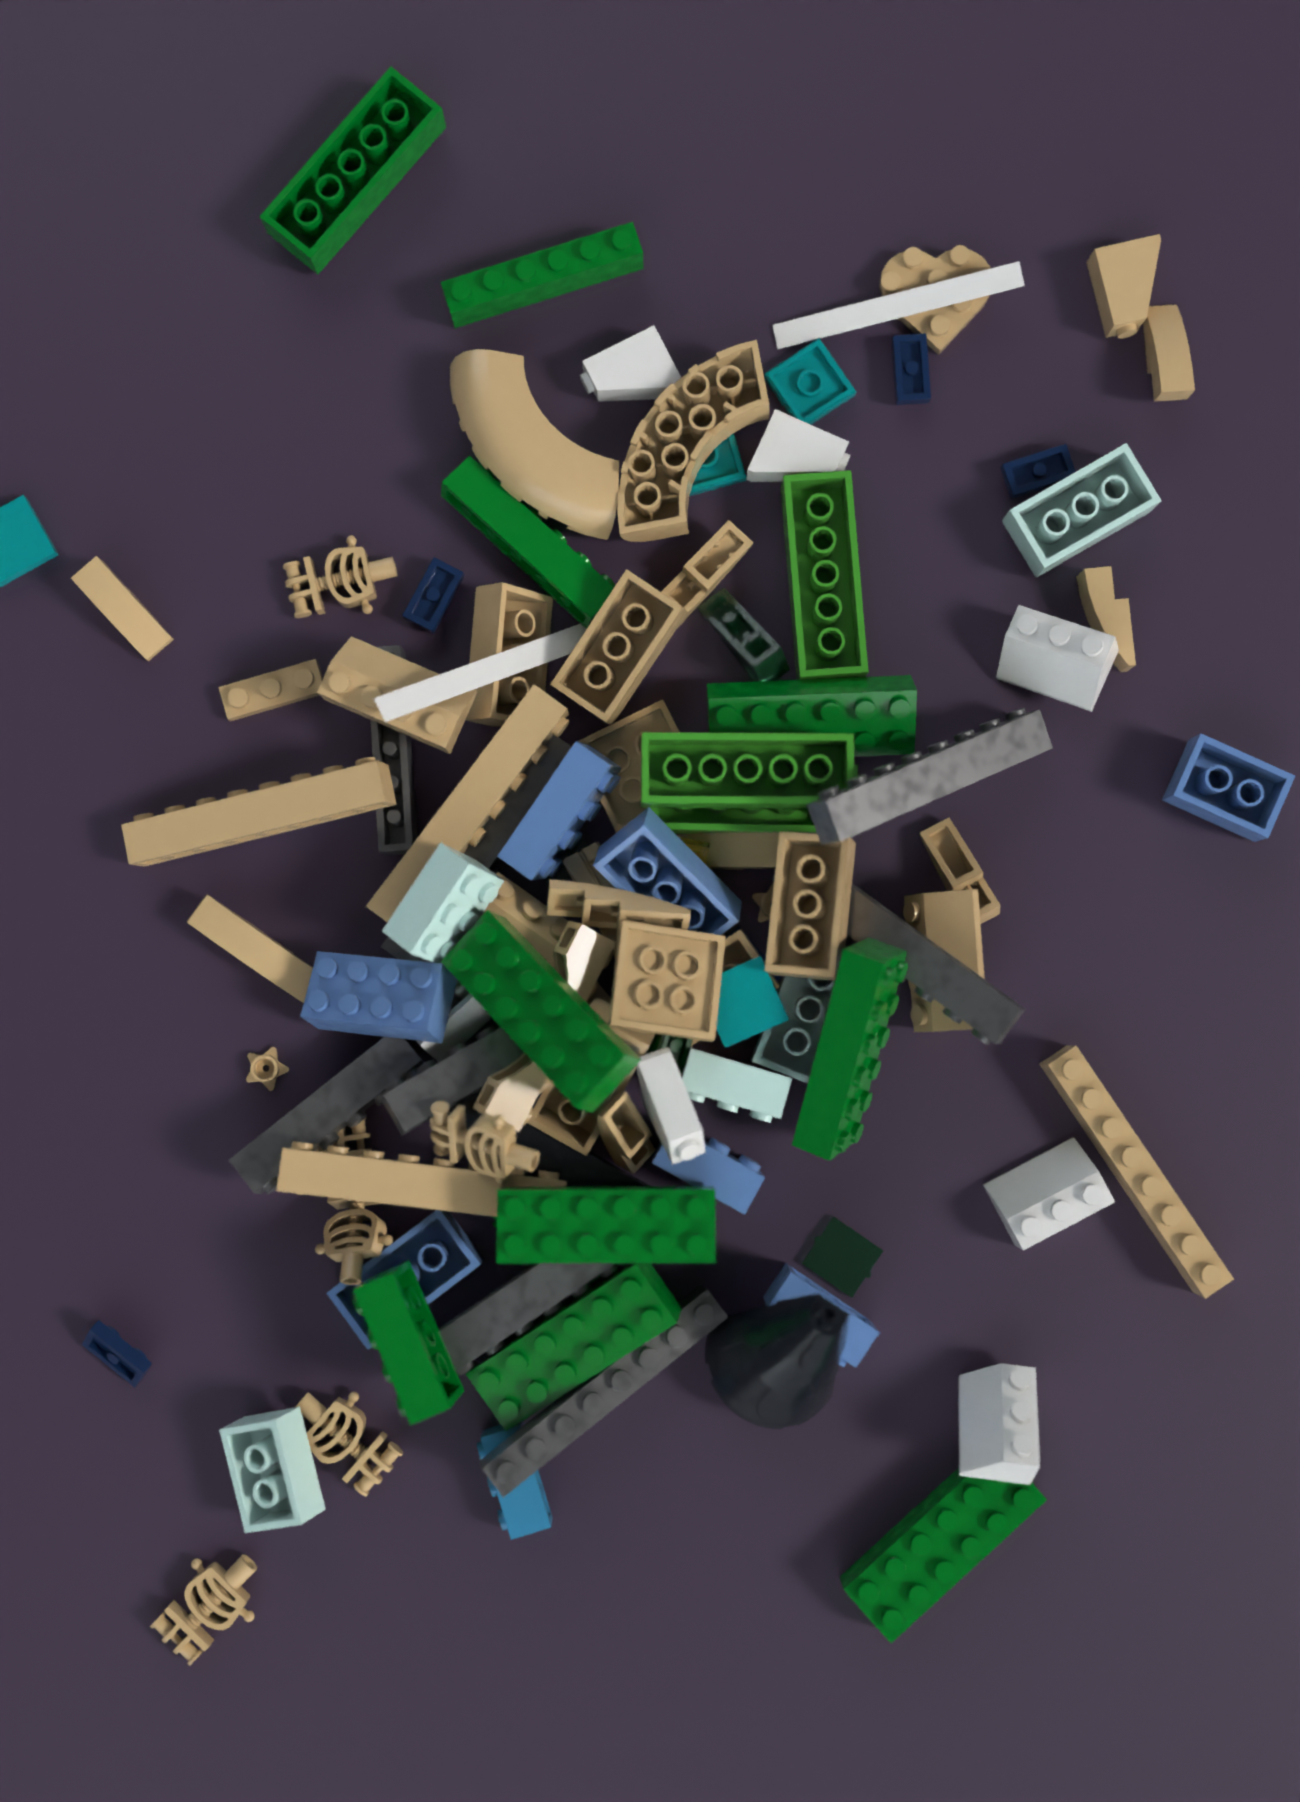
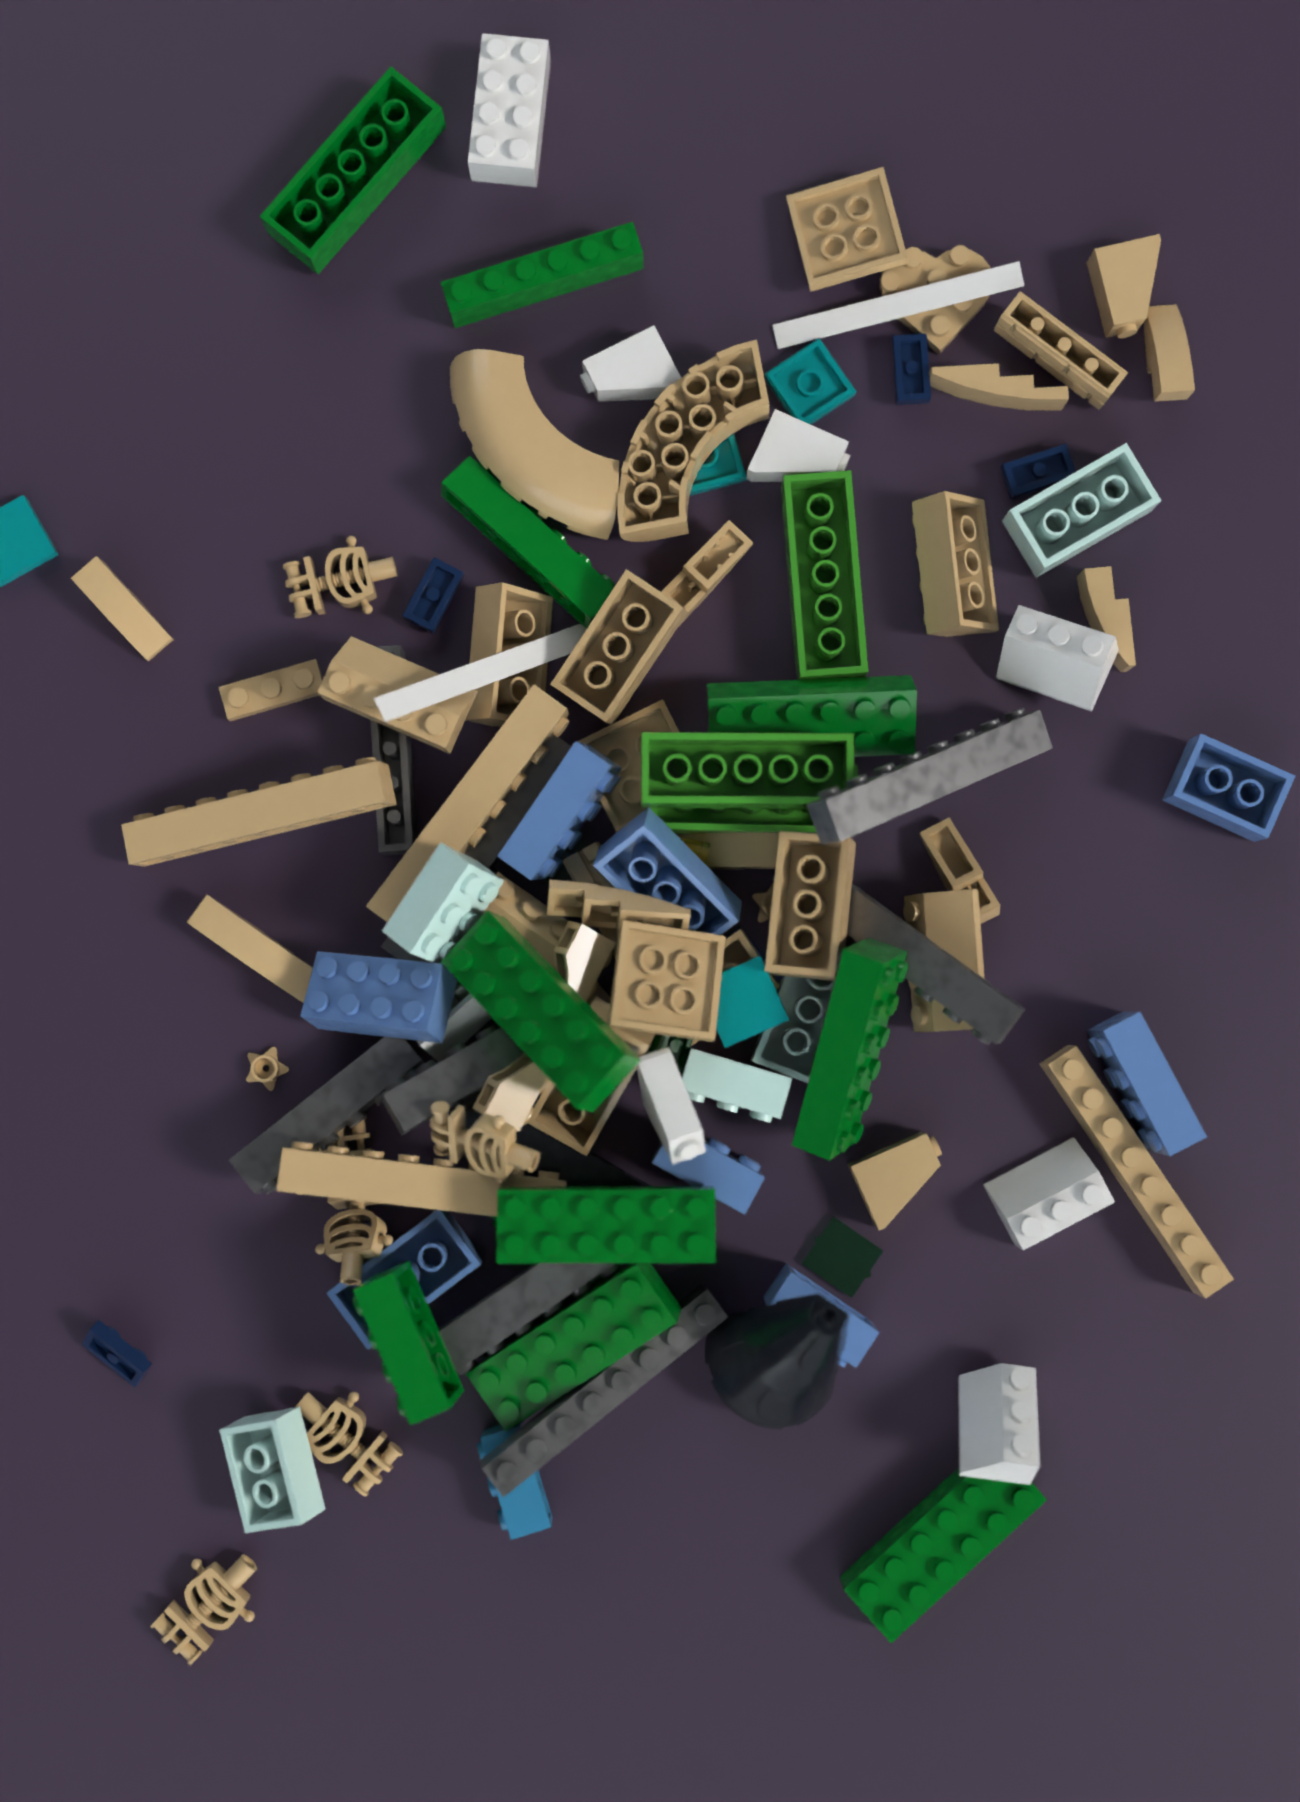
tan slope [597,1089,656,1175] -> none
clear green slope [697,588,790,681] -> none
none -> white brick [468,33,551,187]
none -> tan plate [786,167,908,292]
none -> tan slope [847,1131,942,1231]
none -> tan slope [912,491,999,637]
none -> tan slope [929,363,1069,410]
none -> tan brick [993,291,1128,410]
none -> medium blue brick [1086,1011,1207,1156]

